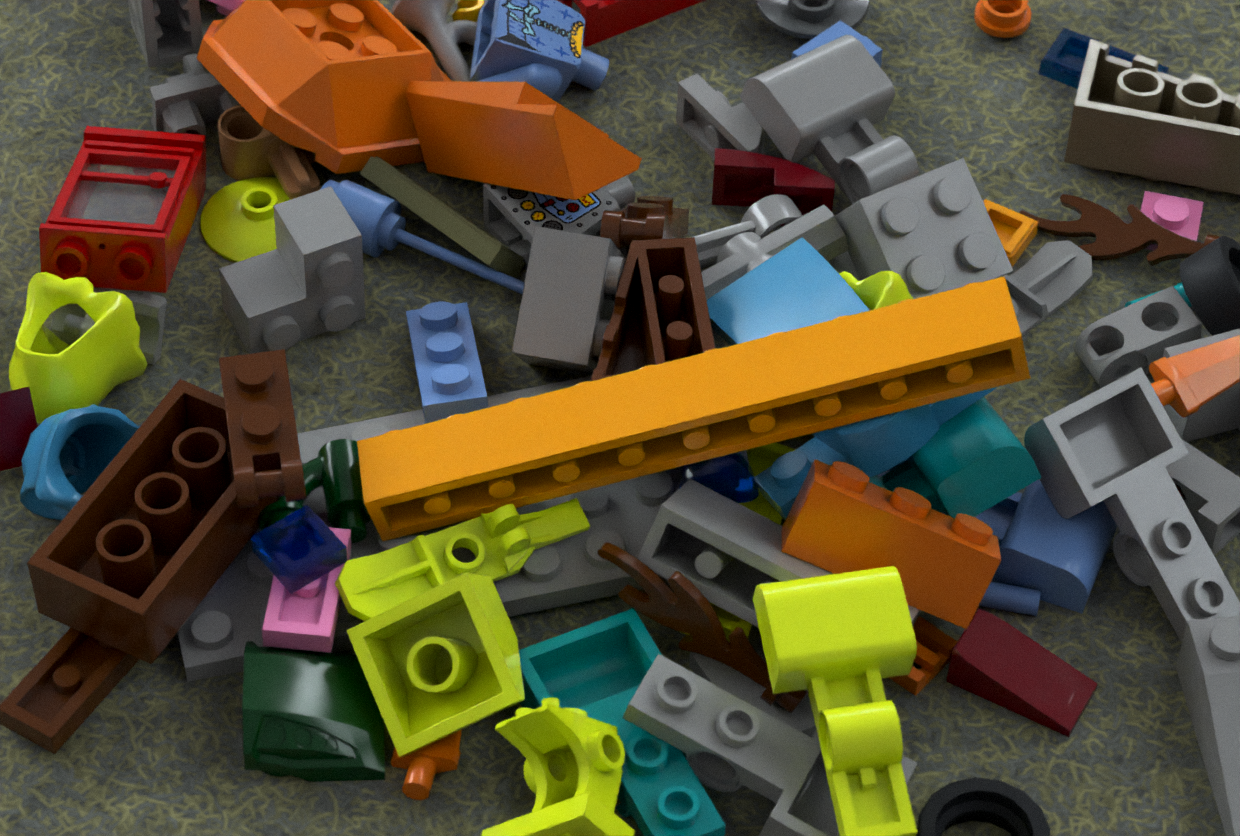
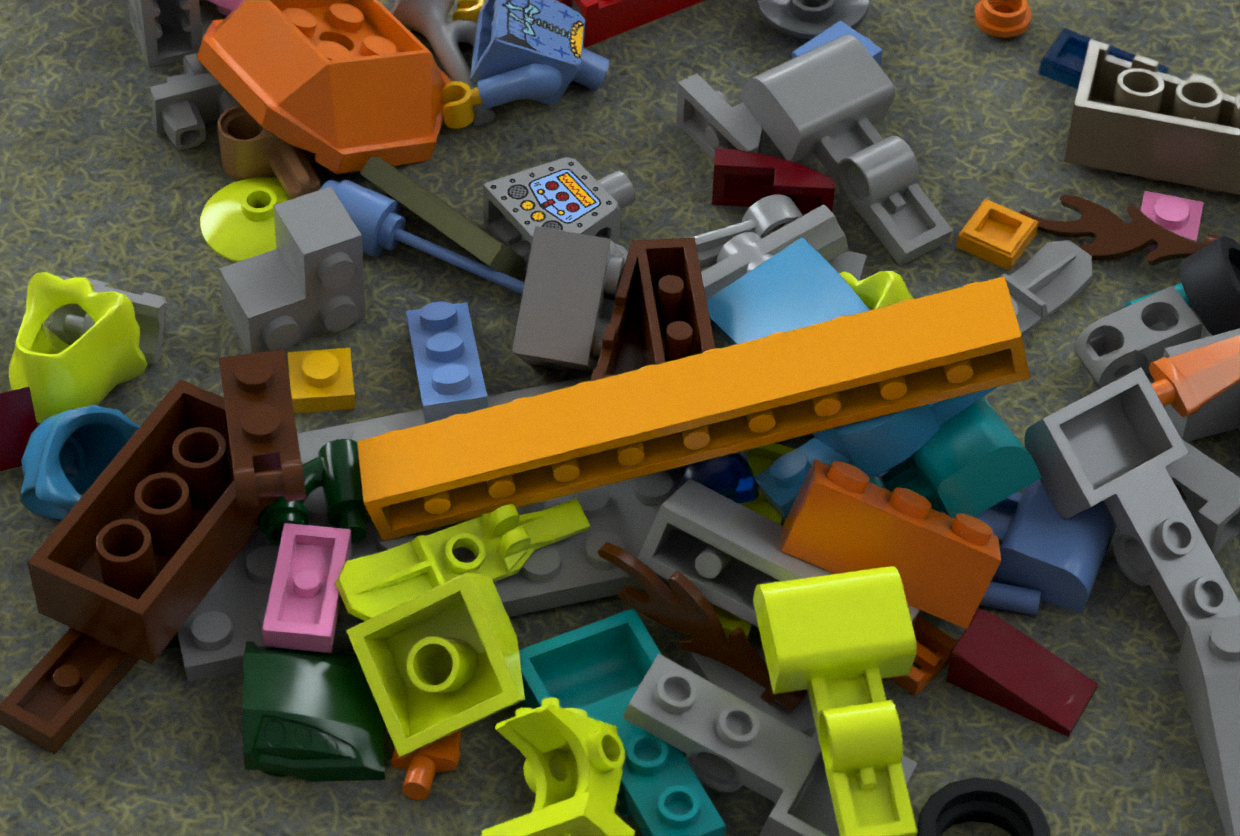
red door [39,126,206,293] -> none
clear blue tile [251,505,347,594] -> none
orange slope [406,81,642,200] -> none
reddish brown plate [600,196,689,249] -> none
light grey brick [835,158,1014,299] -> none
none -> yellow plate [287,348,355,414]

